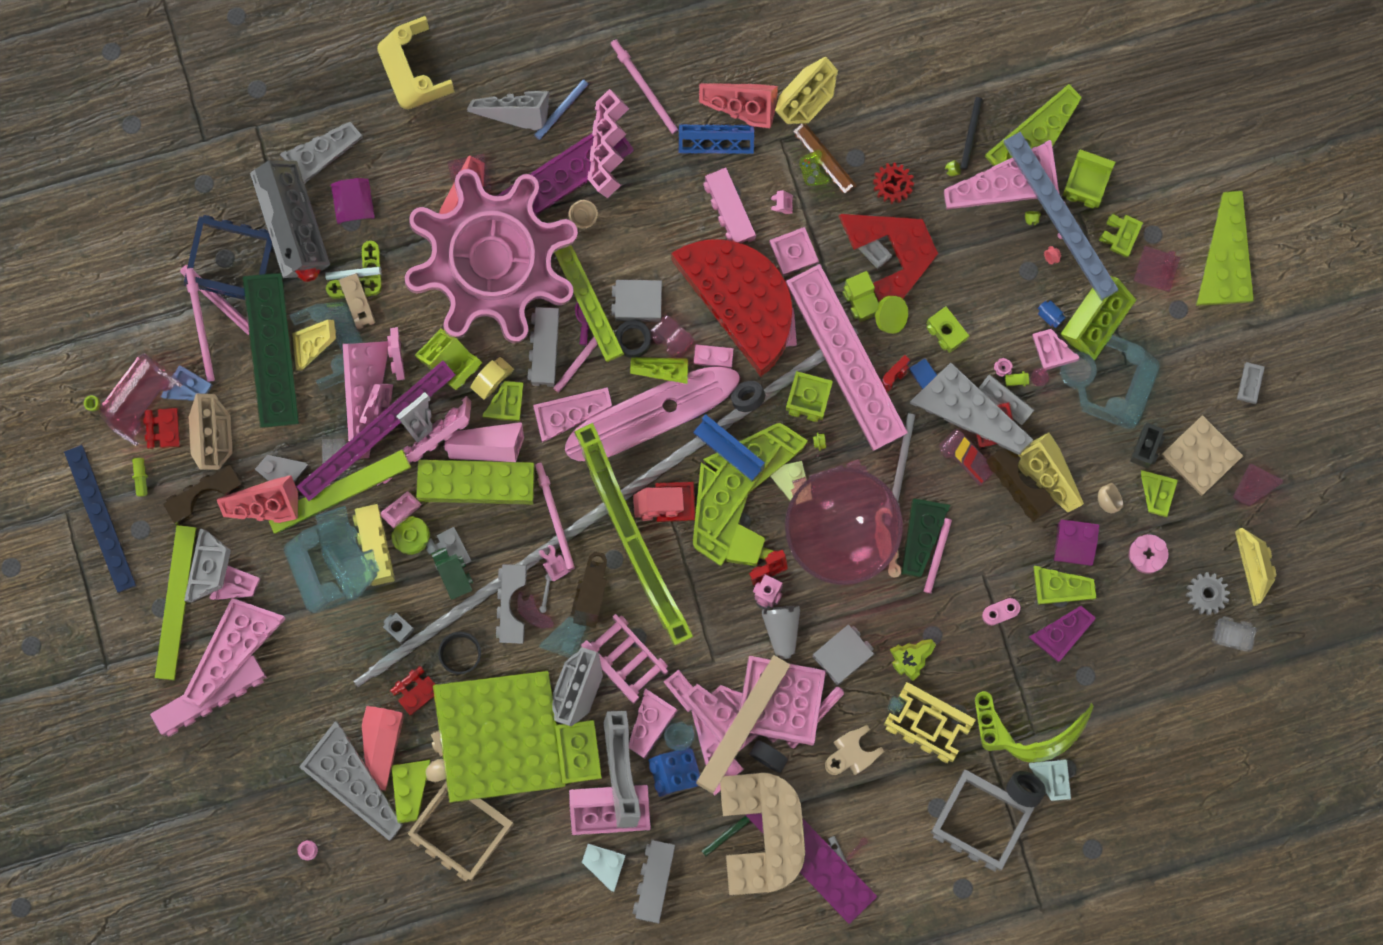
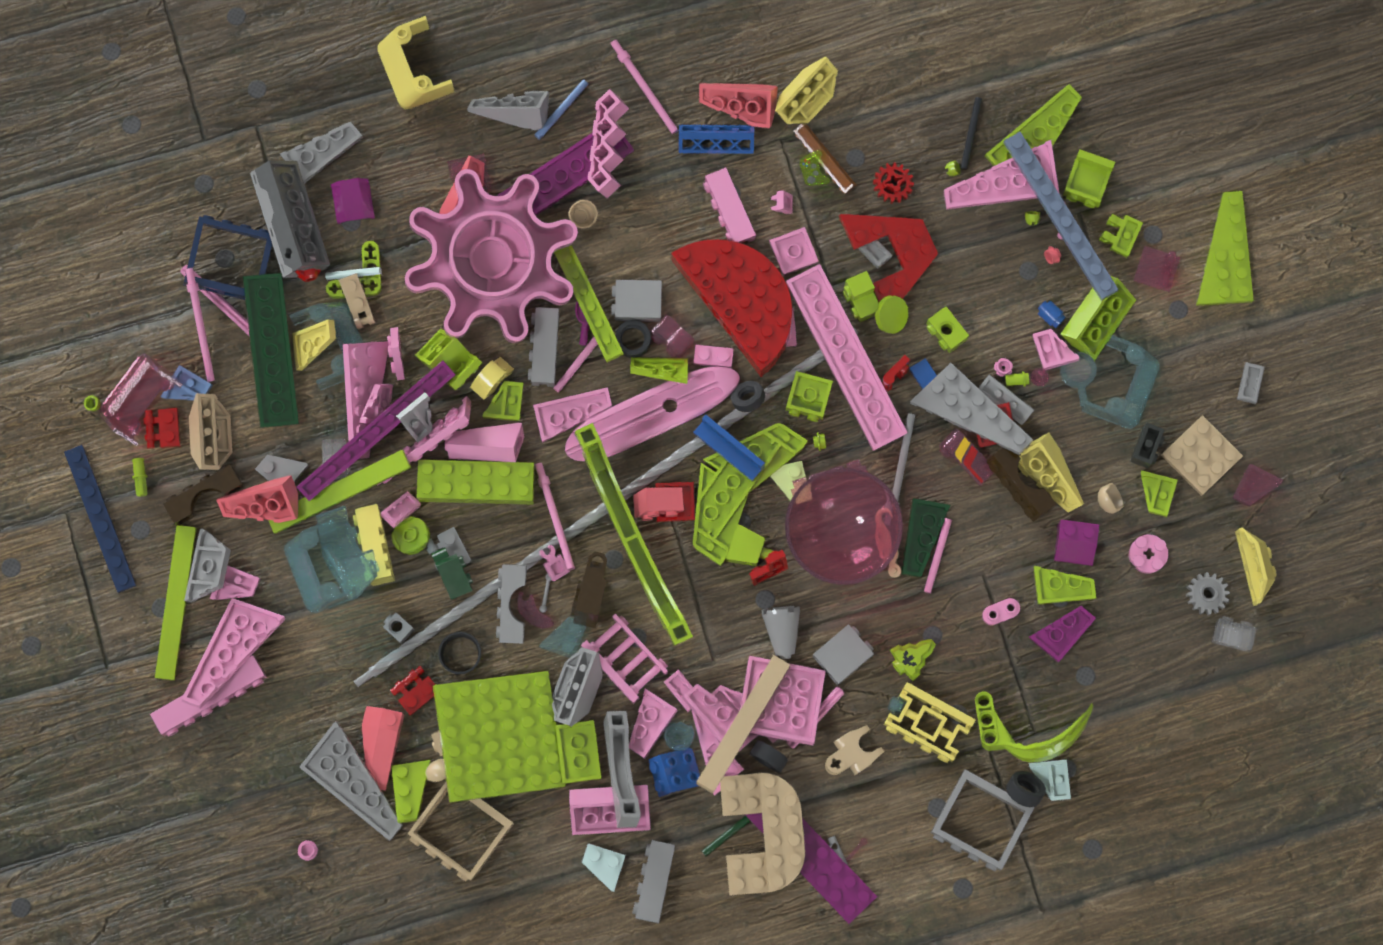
bright pink brick [753,575,783,608] -> none

